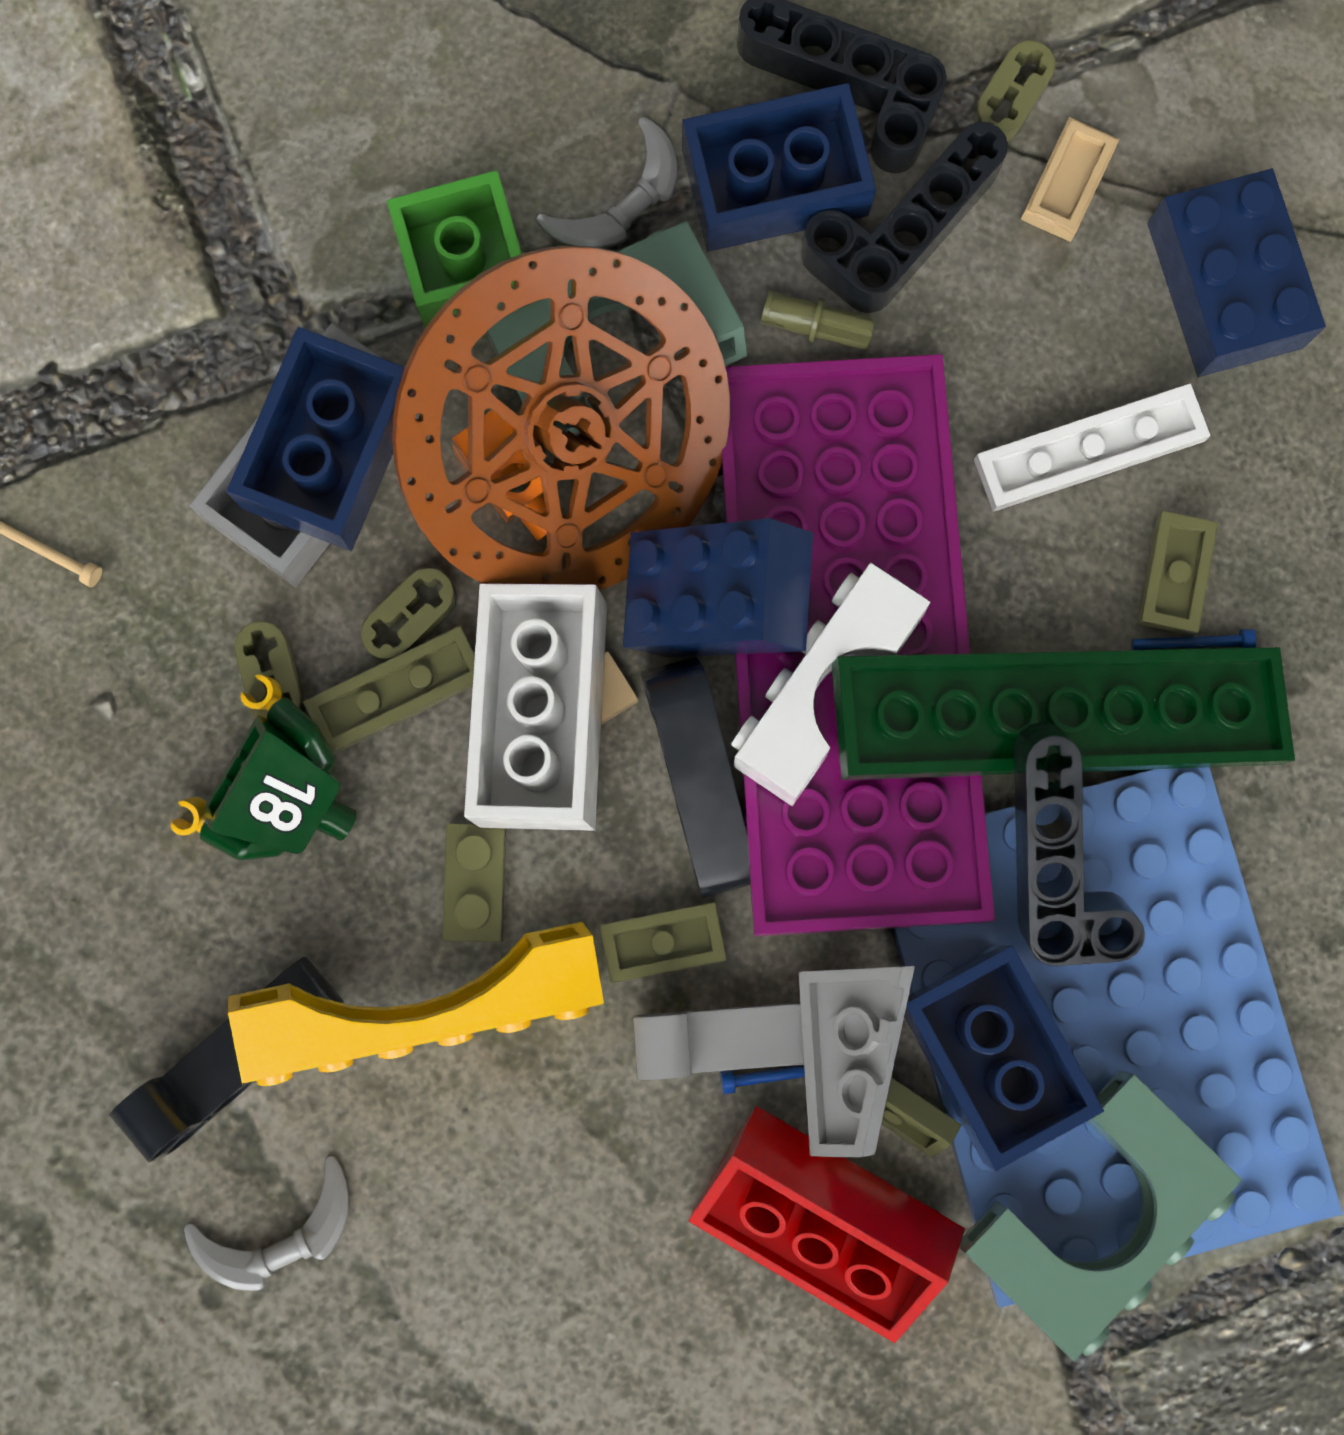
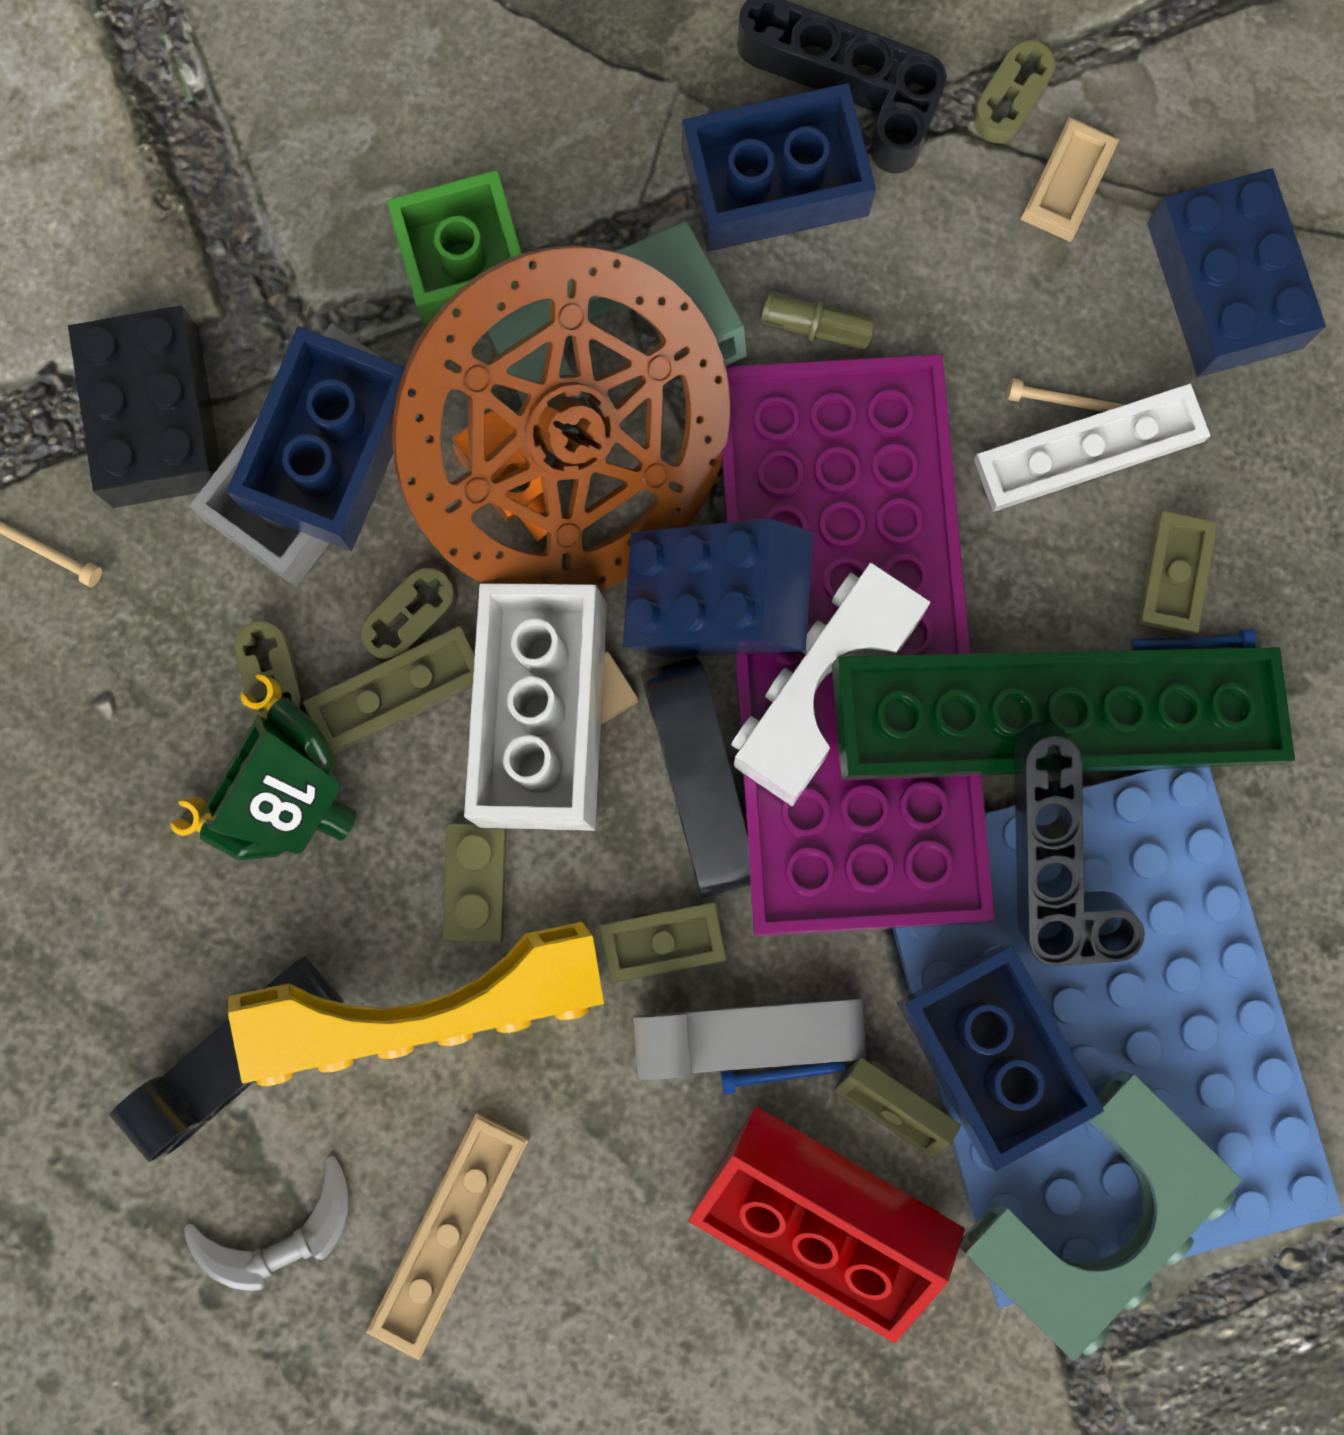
light grey piece [536,117,678,249] -> none
light grey wing [799,966,915,1157] -> none
black beam [801,121,1008,313] -> none
none -> black brick [68,305,221,508]
none -> tan tile [366,1112,530,1360]
none -> tan piece [1006,378,1124,412]

